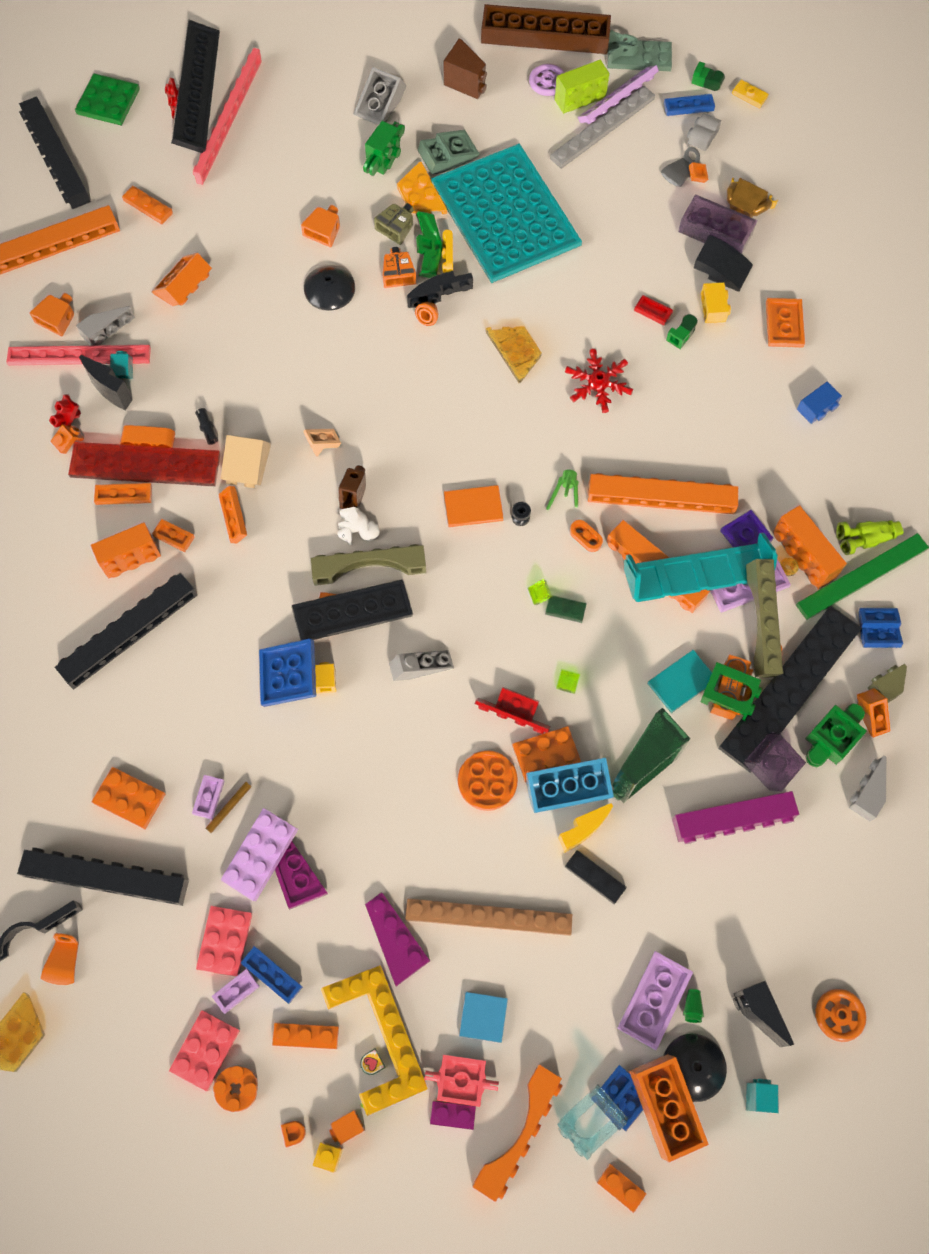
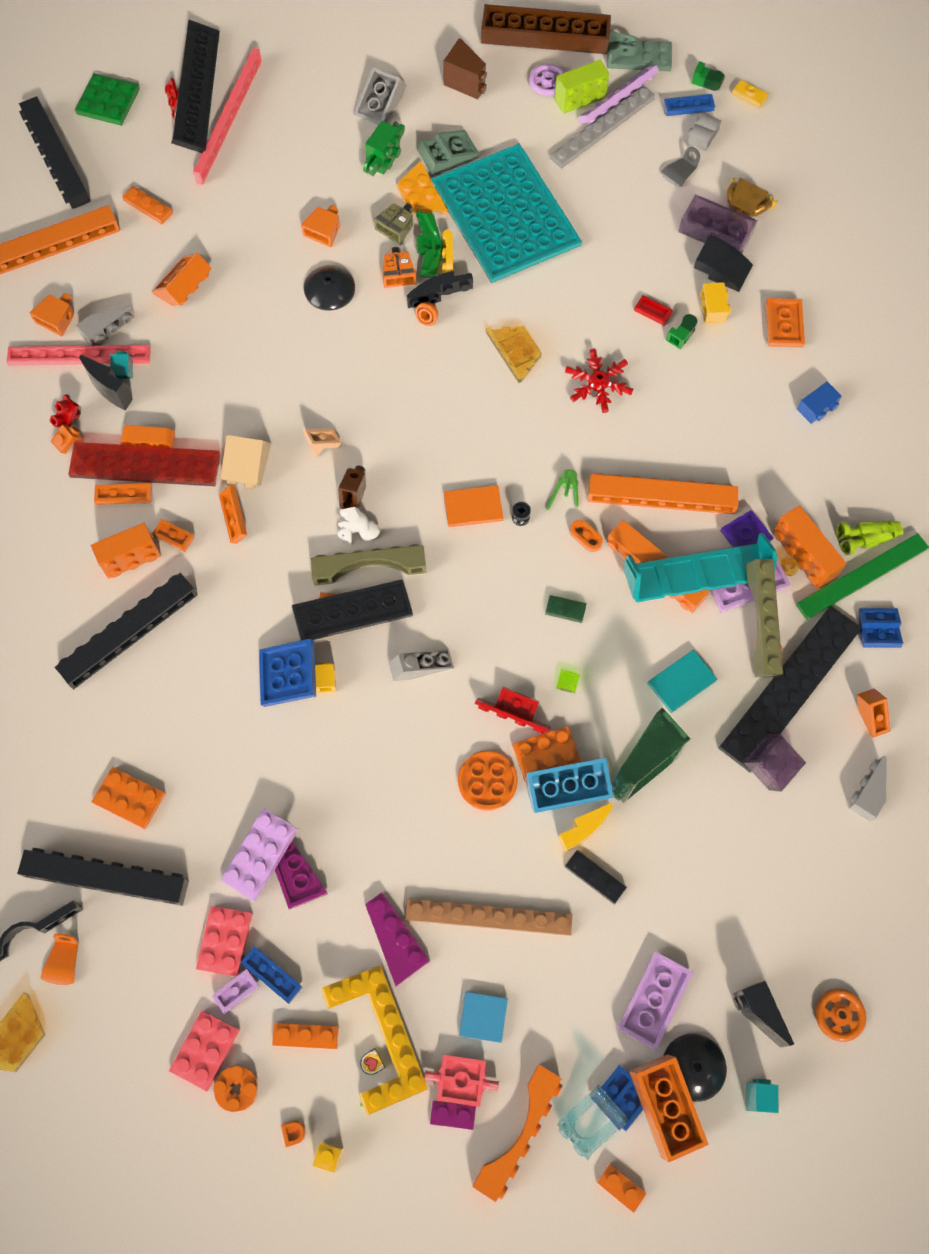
lavender plate [192,775,225,820] -> none
black pin [195,408,218,445] -> none
pearl gold bar [205,782,252,833] -> none
orange brick [329,1110,365,1145] -> none
clear neon green tile [528,579,552,605] -> none
magenta brick [672,791,800,844] -> none
green cone [683,989,704,1023] -> none
orange plate [689,162,709,183] -> none
green panel [700,662,762,720] -> none
orange piece [710,654,753,720] -> none
green brick [805,704,867,768] -> none
olive slope [868,664,907,703] -> none

